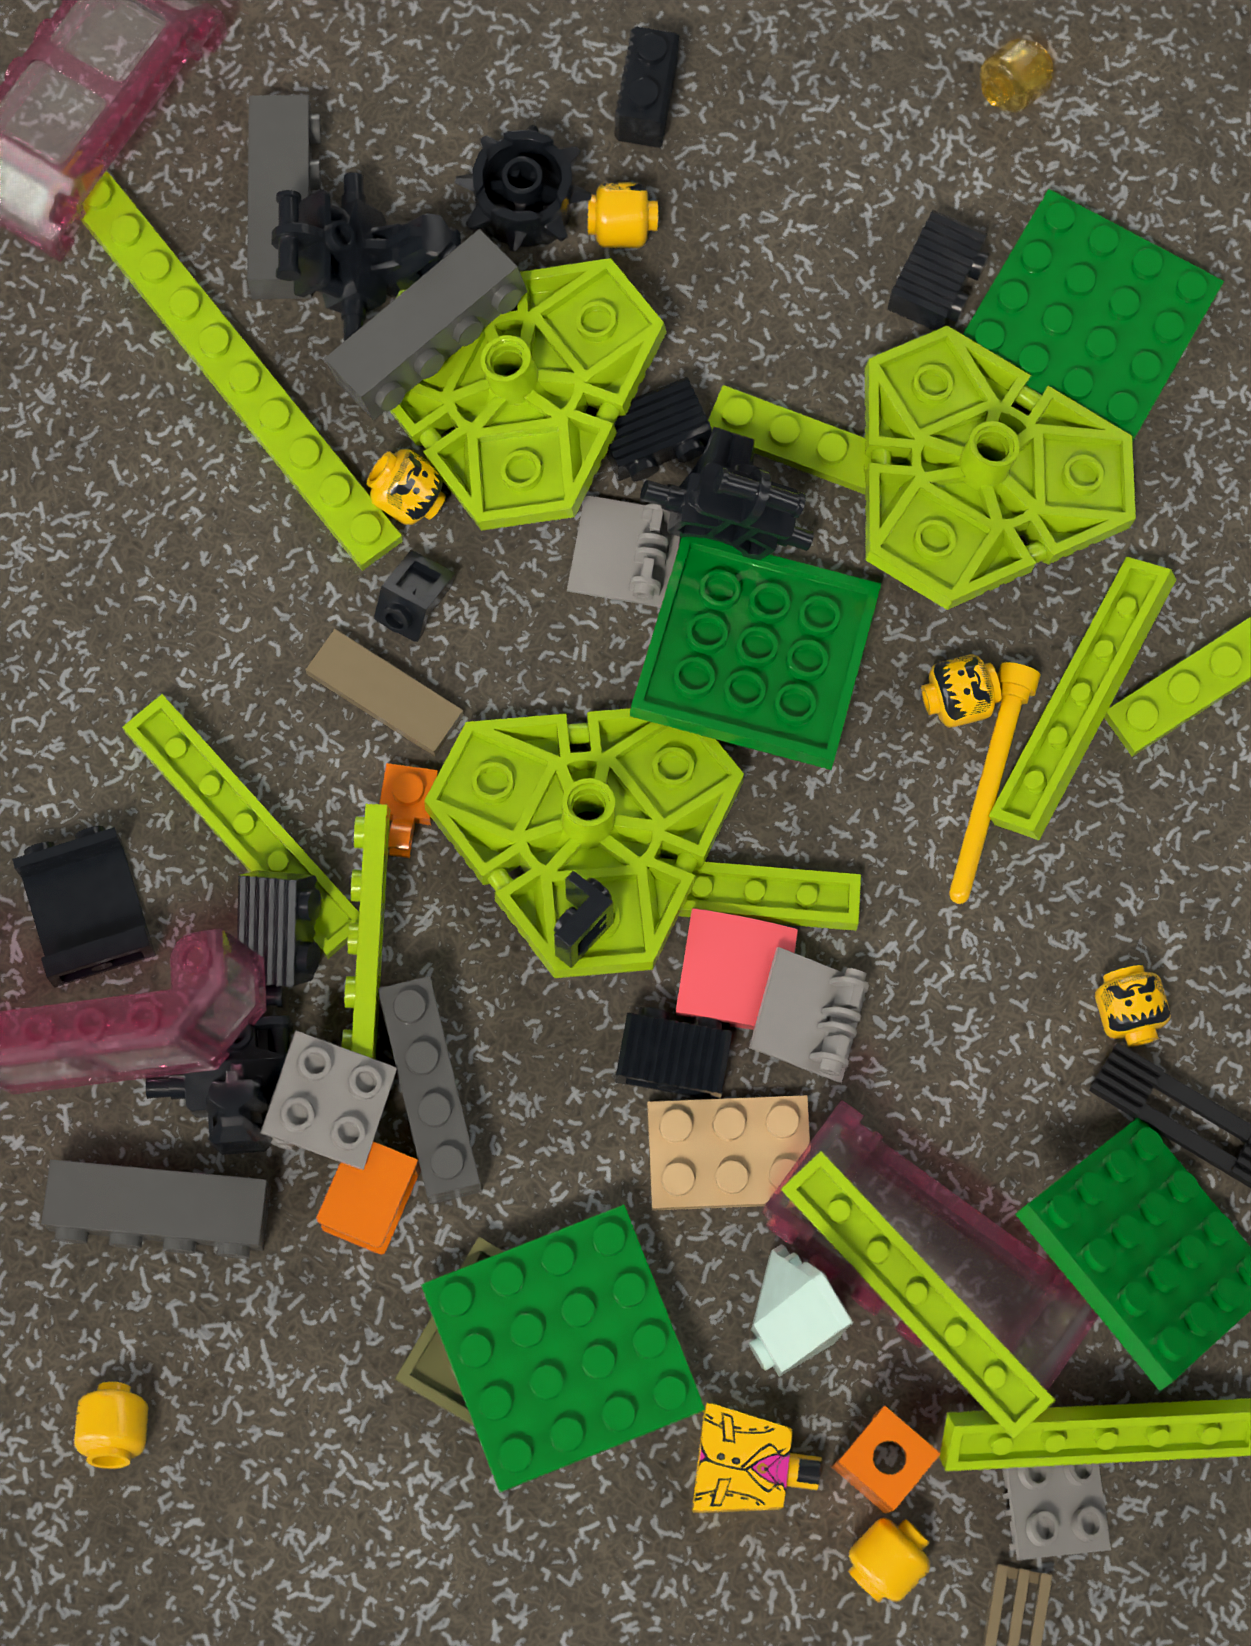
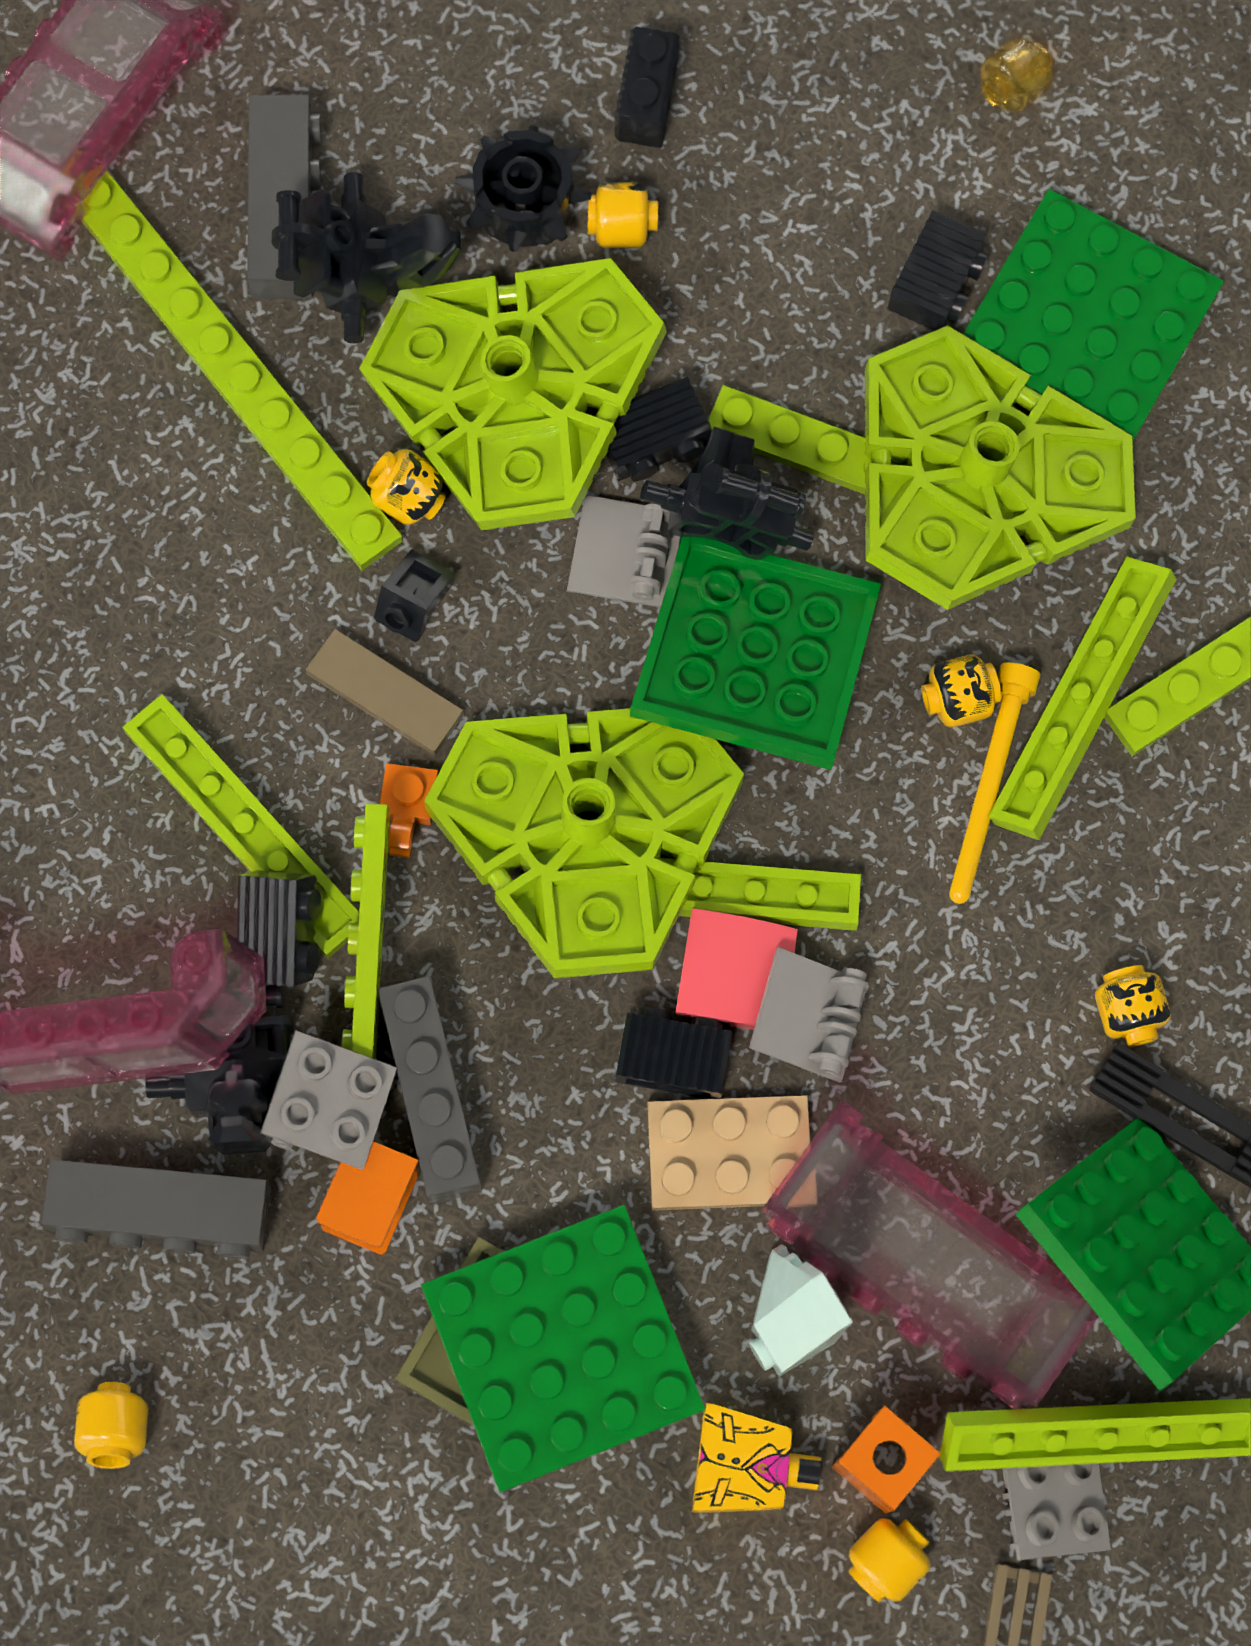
black panel [12,826,156,988] -> none
dark grey brick [324,229,528,421] -> none
black bracket [554,871,613,968] -> none
lime plate [781,1151,1055,1439] -> none

